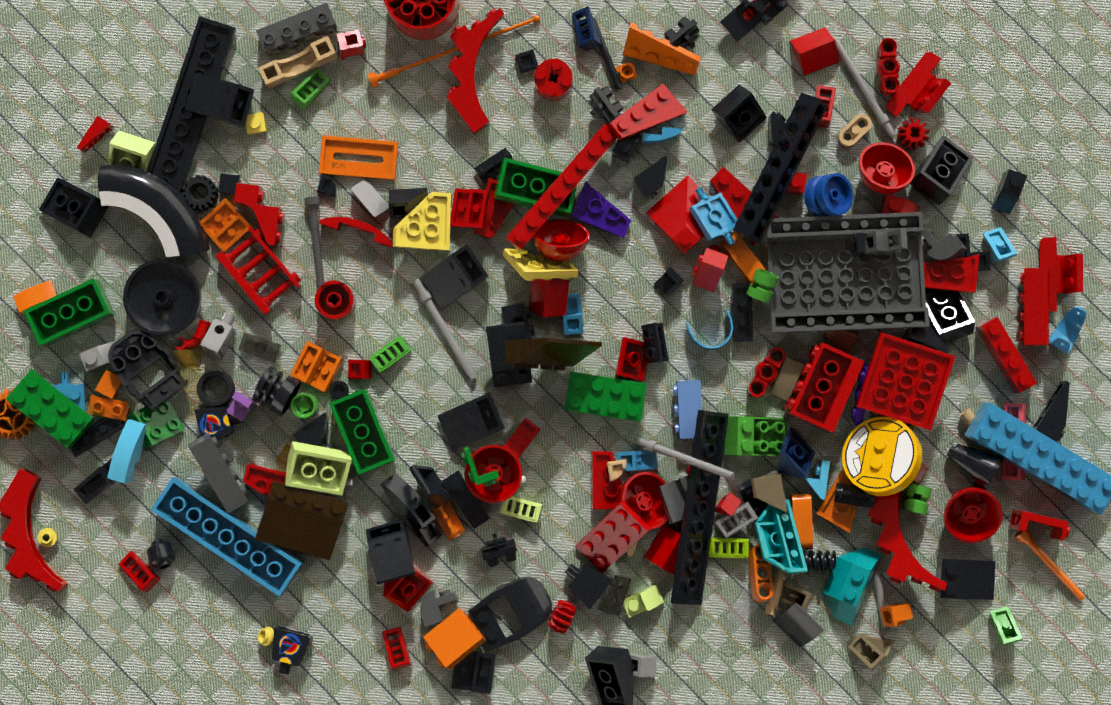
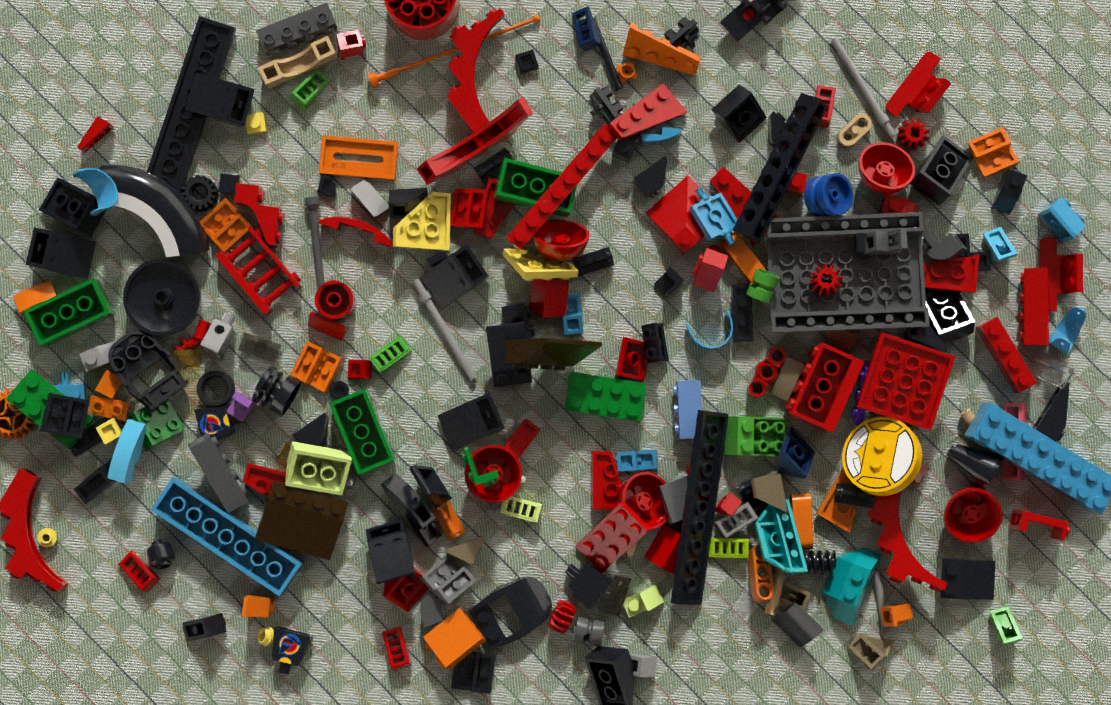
yellowish green slope [108,131,155,172] -> none
bright green wheel [291,393,319,419] -> none
black slope [442,470,490,529] -> none
black hips [481,533,517,567] -> none
red brick [534,58,573,101] -> none
dark purple wing [571,181,631,239] -> none
tan tile [607,459,627,481] -> none
light grey bar [635,437,735,480] -> none
red slope [790,27,839,76] -> none
medium azure slope [803,460,830,500] -> none
red piece [876,38,900,96] -> none
bright green wheel [902,484,932,515] -> none
orange piece [1014,528,1085,600] -> none
none -> black slope [25,227,96,279]
none -> black slope [40,393,90,439]
none -> dark azure piece [73,168,118,216]
none -> light yellow plate [96,418,122,445]
none -> black slope [182,613,227,641]
none -> orange slope [242,594,276,617]
none -> red slope [308,312,348,341]
none -> red arch [417,97,533,185]
none -> dark grey slope [420,554,476,605]
none -> black tile [426,251,447,267]
none -> dark tan slope [447,536,485,565]
none -> black hinge [573,247,614,276]
none -> dark grey wheel [573,617,605,646]
none -> red gear [809,264,843,297]
none -> orange slope [967,127,1019,179]
none -> clear slope [1030,354,1075,389]
none -> dark azure slope [1038,197,1085,243]

